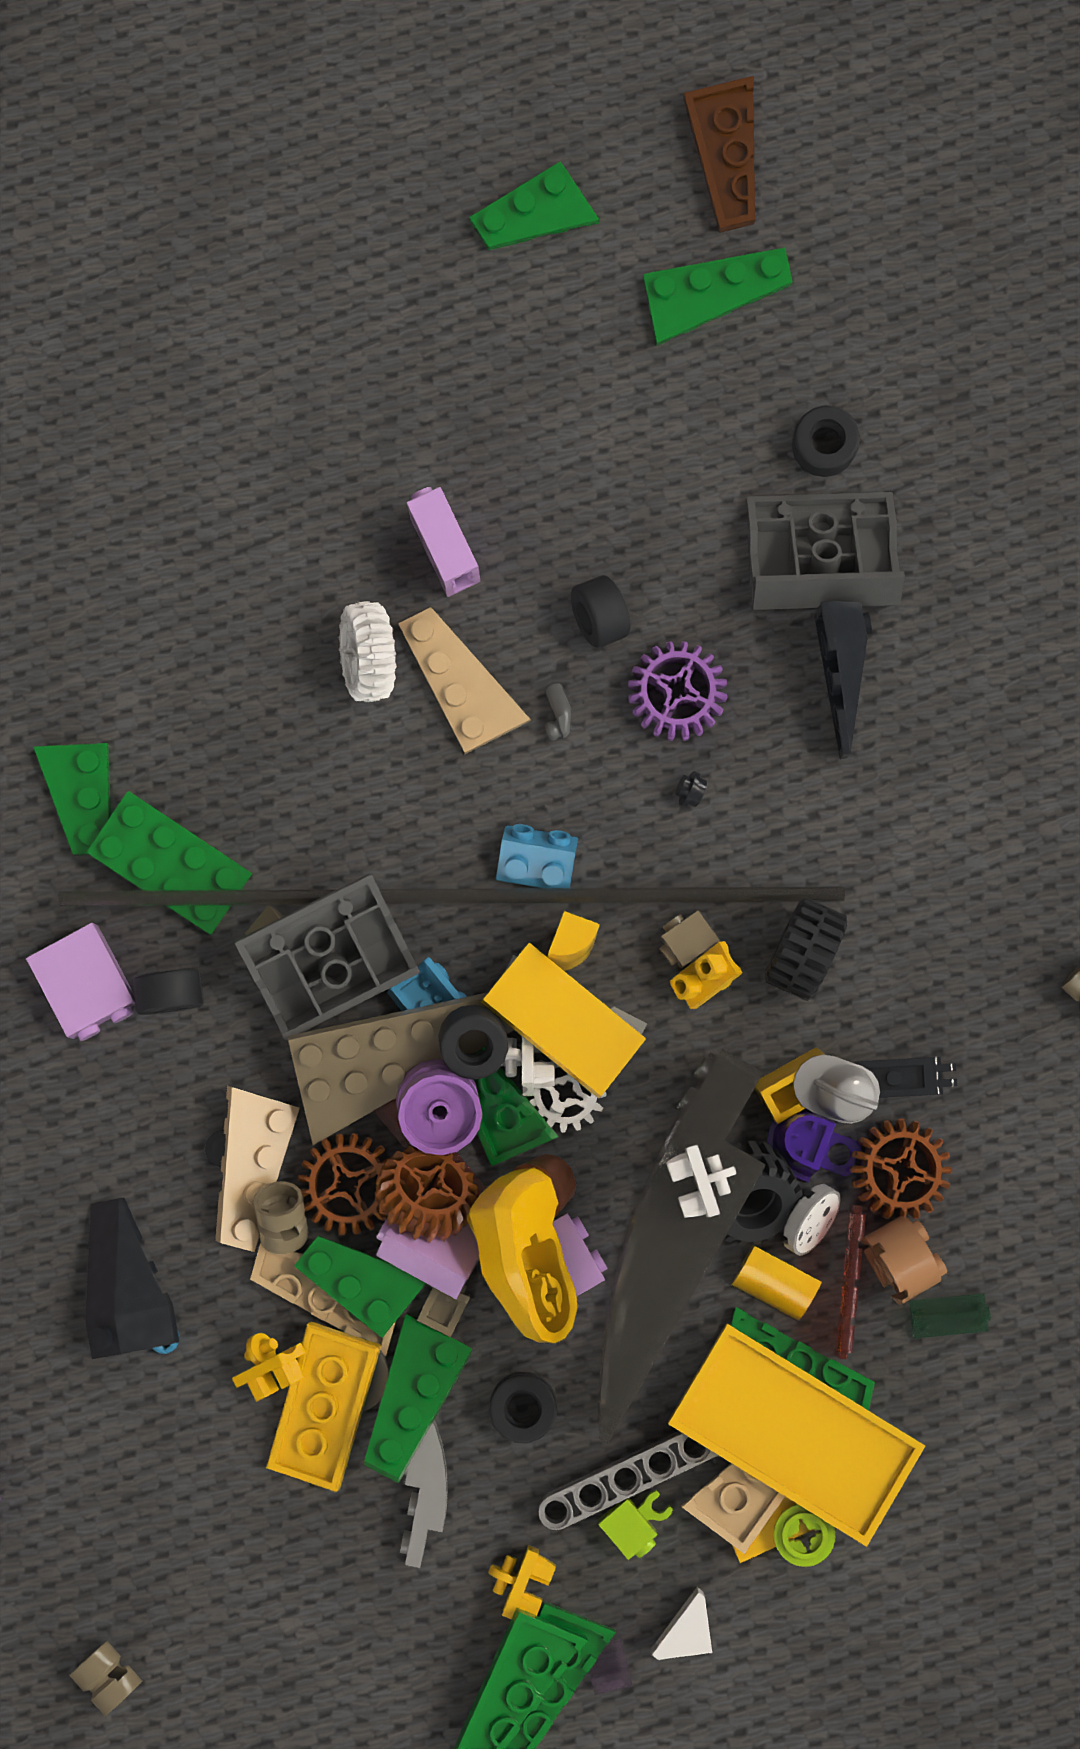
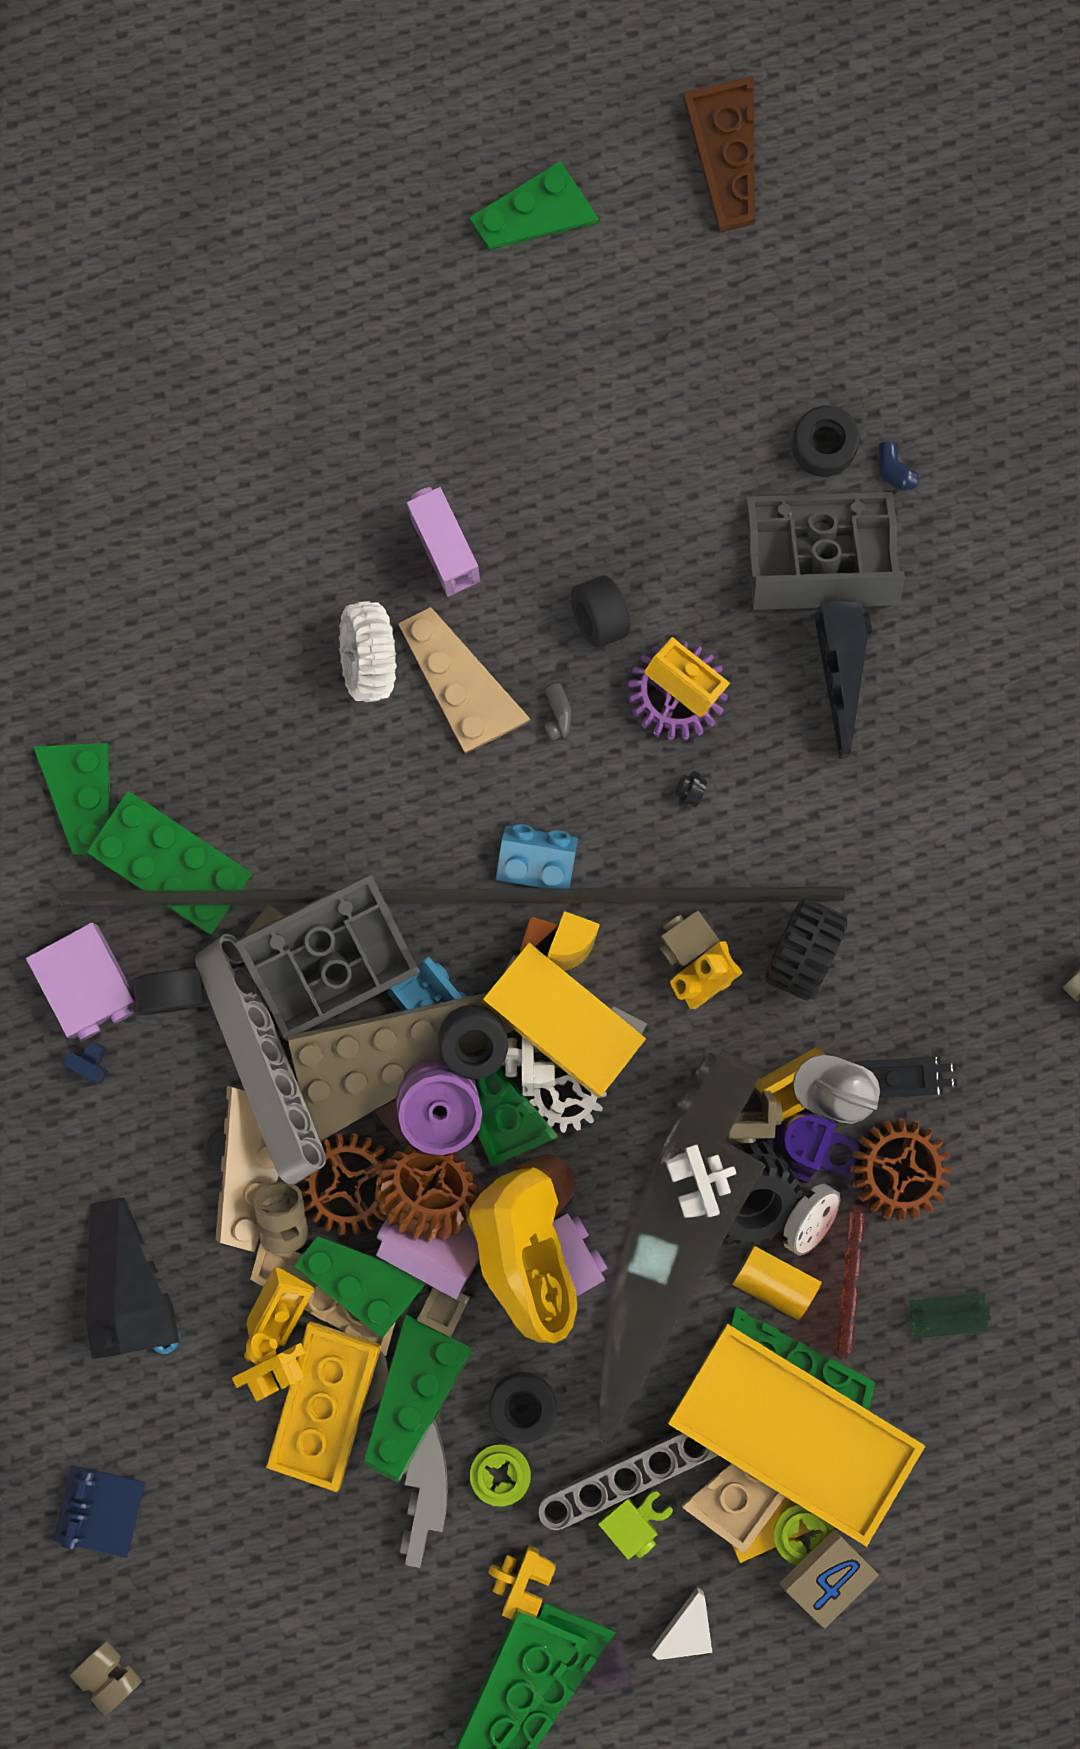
green wing [643,247,792,346] -> none
medium nougat brick [861,1216,947,1305] -> none
none -> dark blue hinge [53,1465,145,1558]
none -> dark blue tile [63,1041,108,1084]
none -> light grey beam [195,934,326,1185]
none -> yellow slope [246,1267,314,1346]
none -> lime gear [470,1444,531,1507]
none -> orange slope [520,917,558,953]
none -> clear light blue slope [628,1233,679,1284]
none -> yellow slope [645,637,730,717]
none -> dark tan bracket [723,1091,782,1143]
none -> dark tan tile [779,1529,879,1629]
none -> dark blue arm [879,442,919,491]

